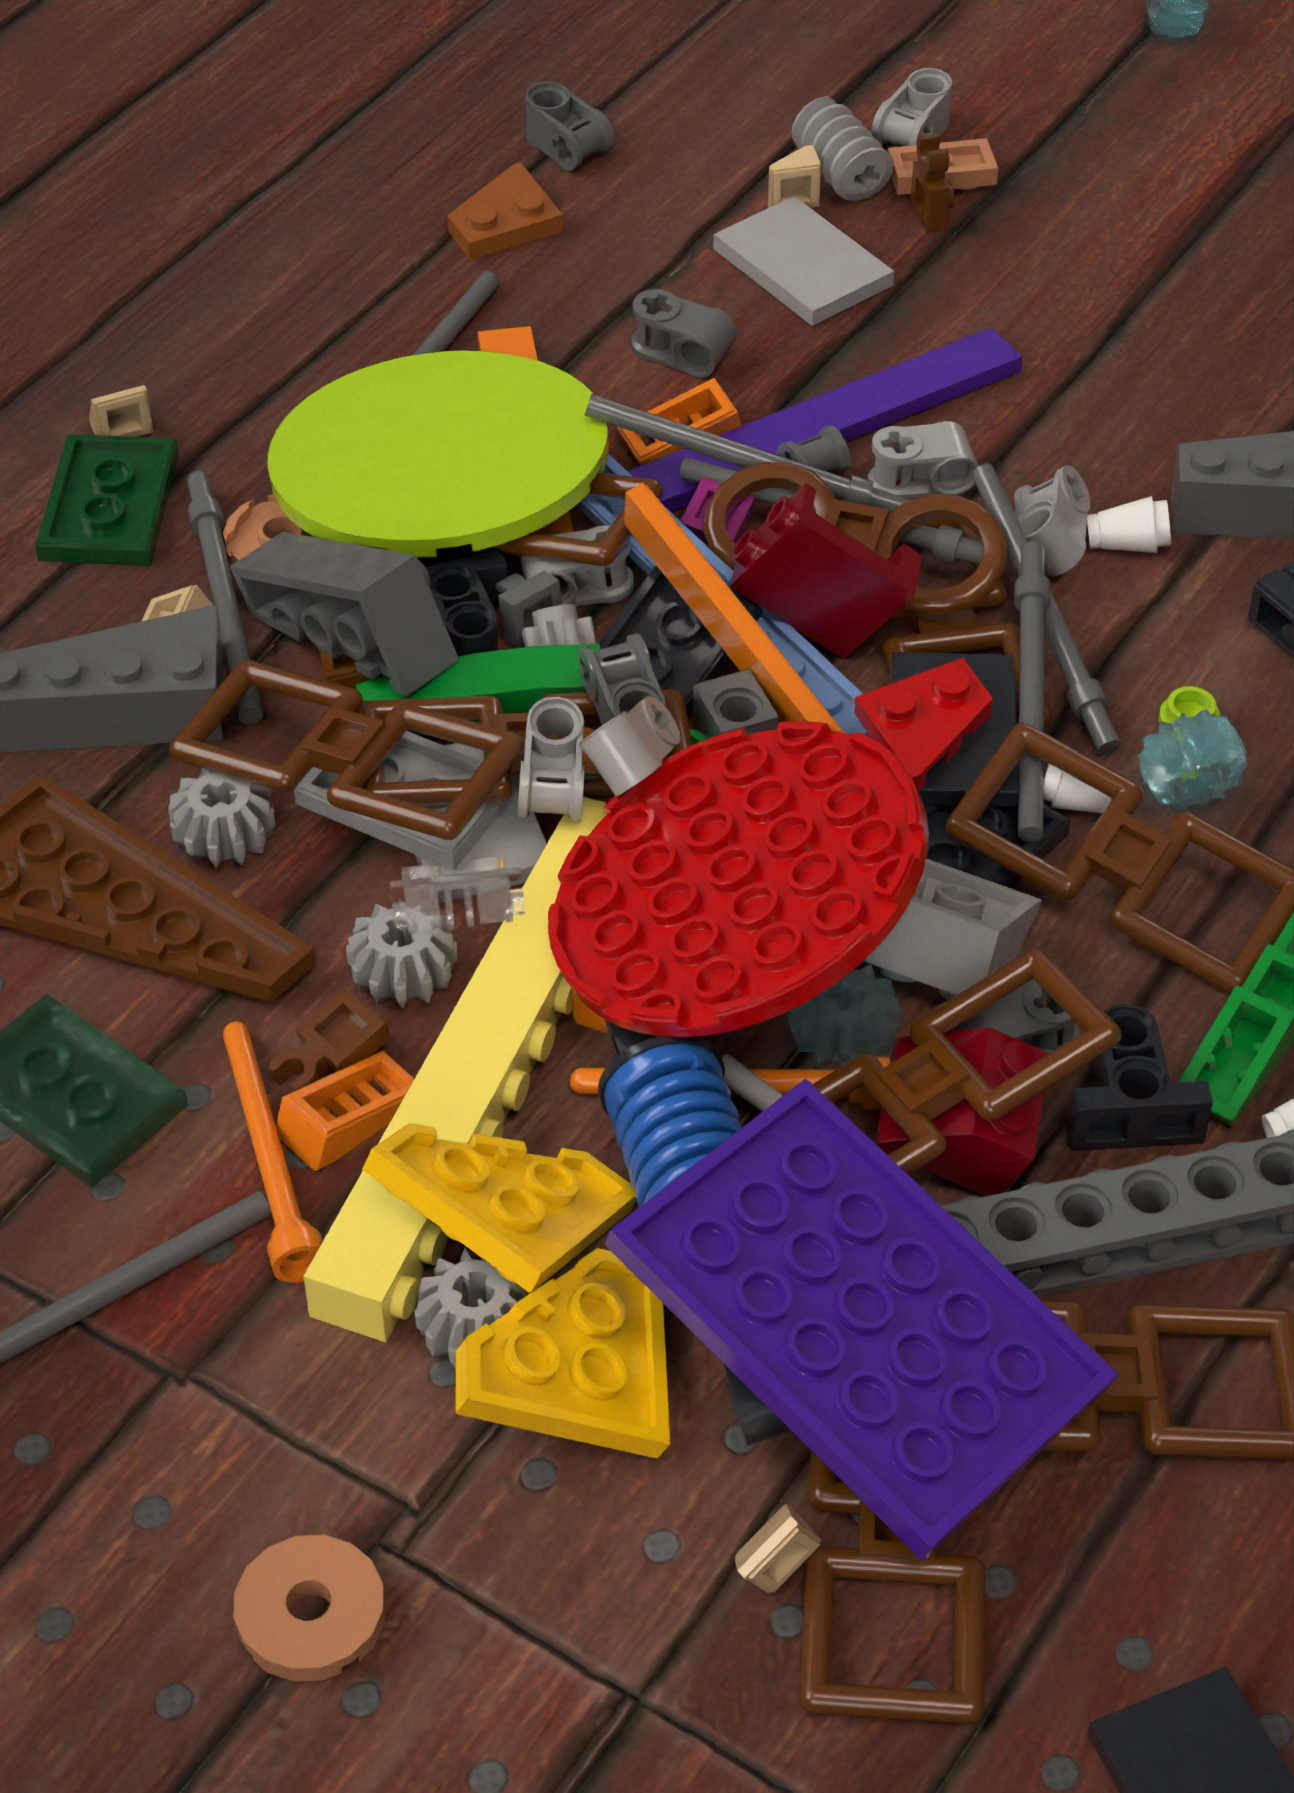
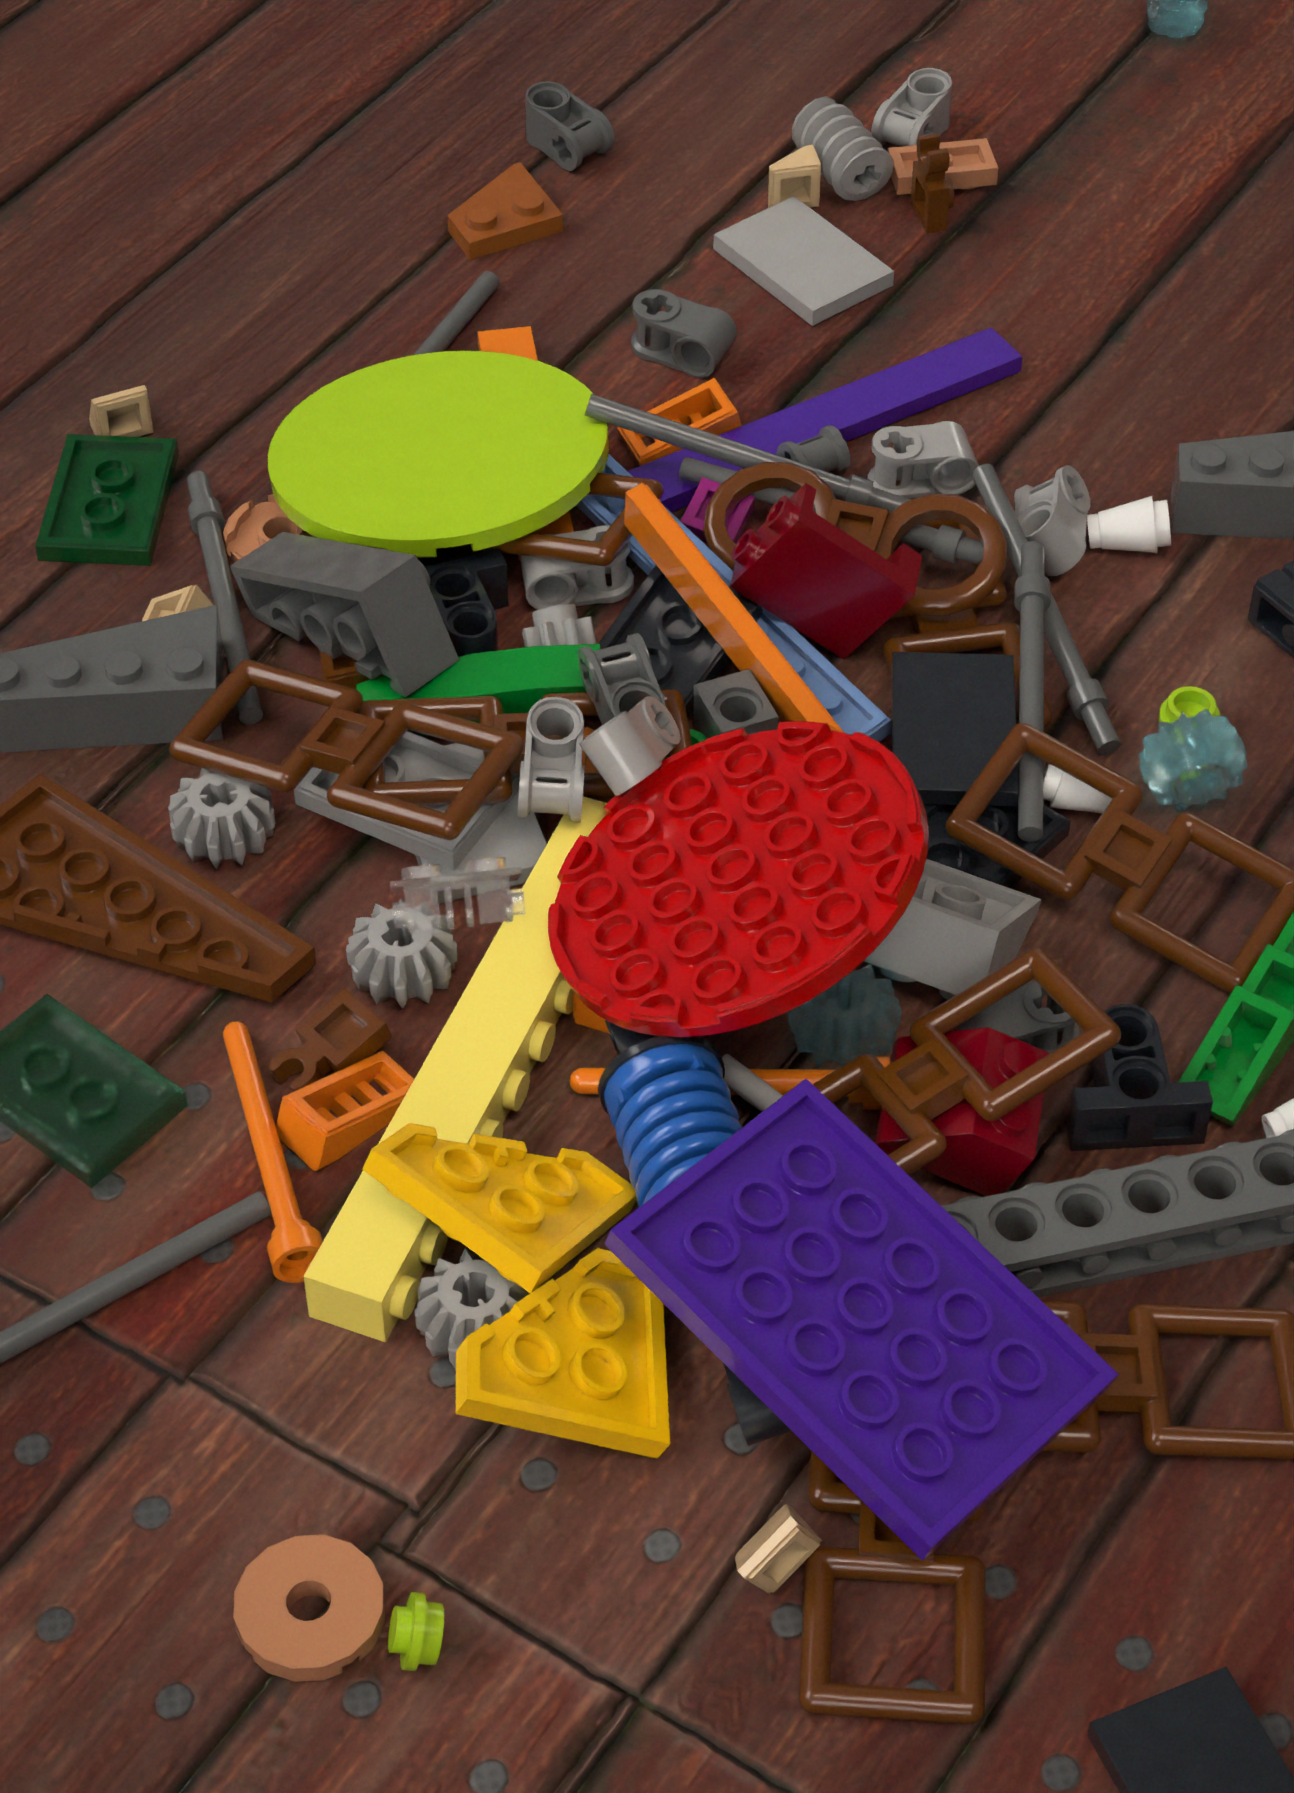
dark grey tile [496,570,562,649] -> none
red wing [854,658,993,791] -> none
none -> lime plate [388,1592,444,1671]

